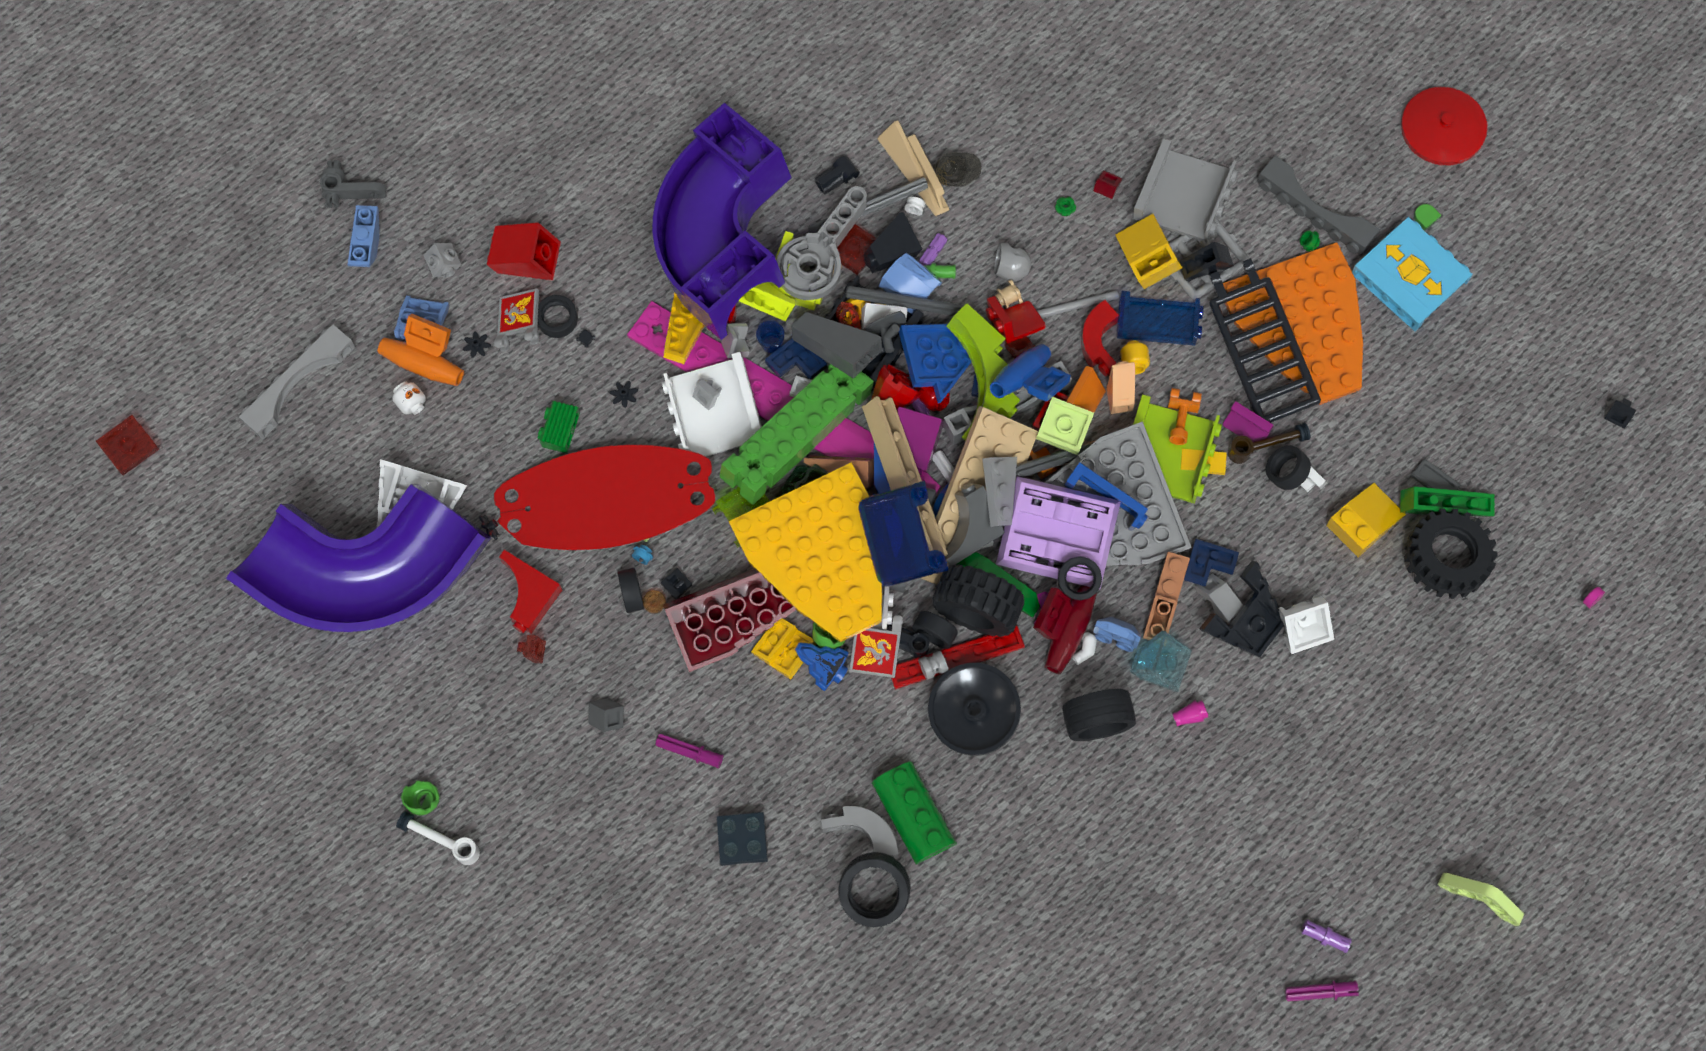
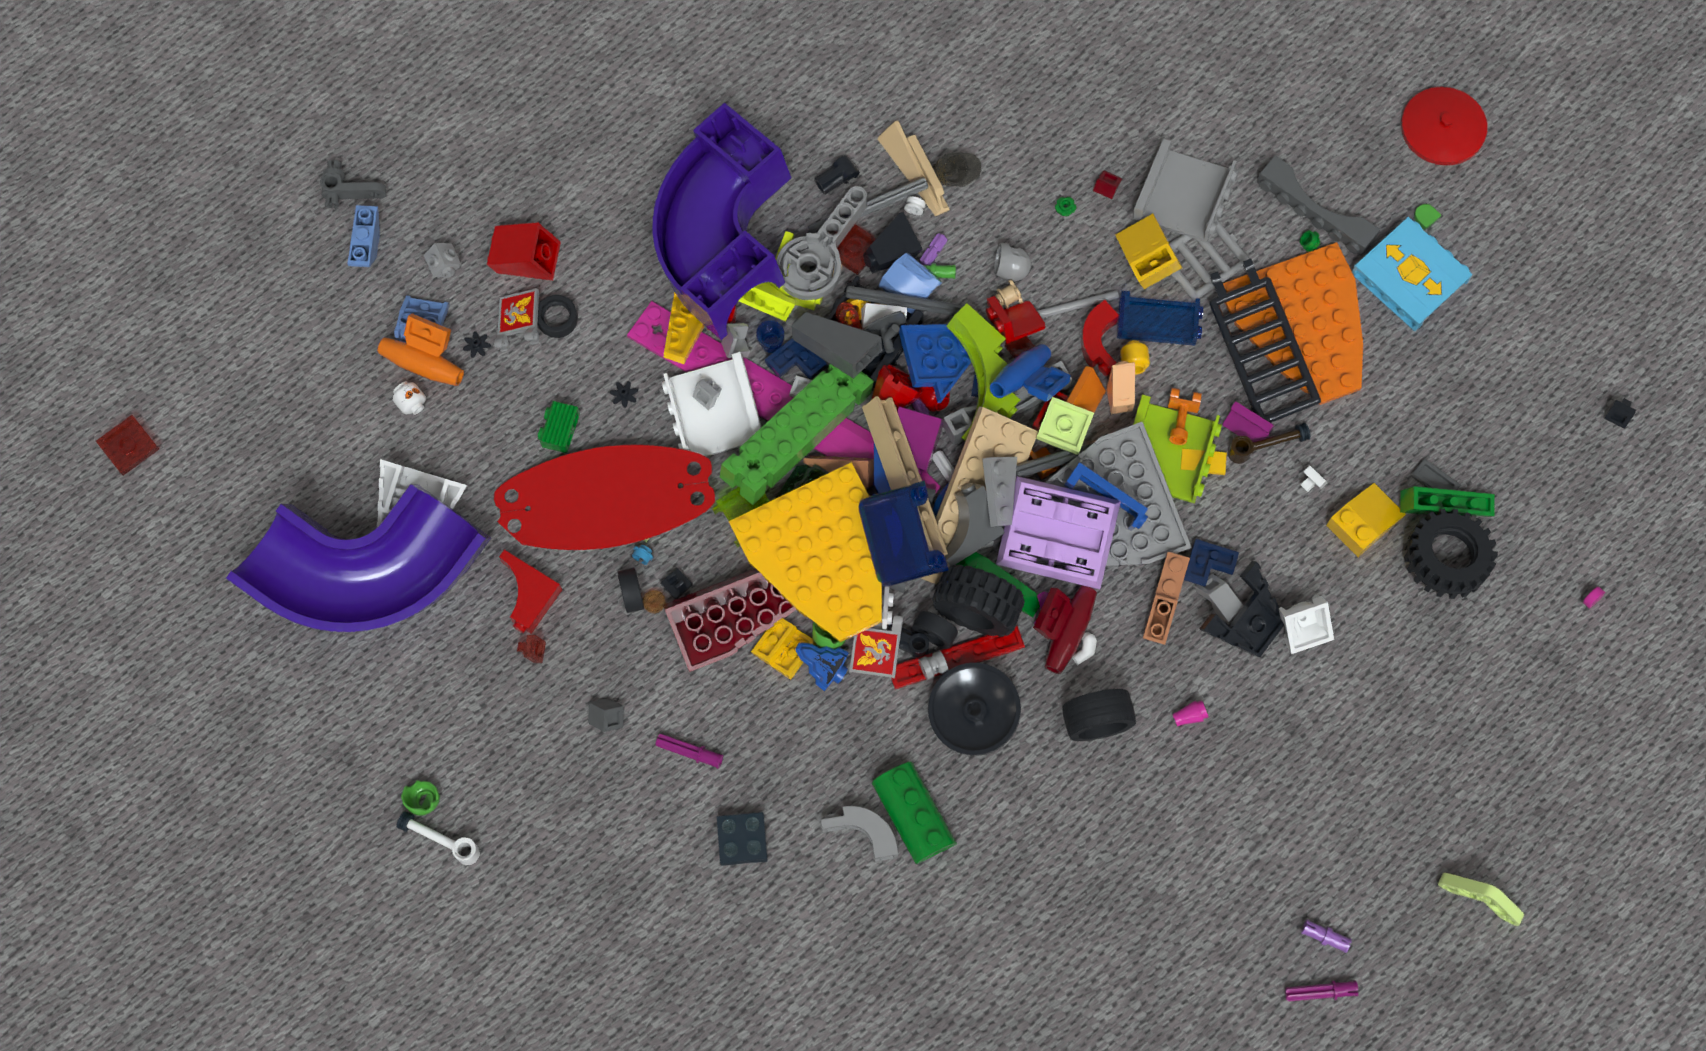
light grey arch [239,325,356,440] -> none
black plant [479,515,499,540] -> none
black piece [576,329,595,348] -> none
black tyre [838,852,911,927] -> none
black tyre [1058,557,1102,600] -> none
medium blue slope [1093,616,1141,652] -> none
clear light blue slope [1130,631,1192,692] -> none
black arch [1179,242,1234,282] -> none
black tyre [1265,445,1311,490] -> none

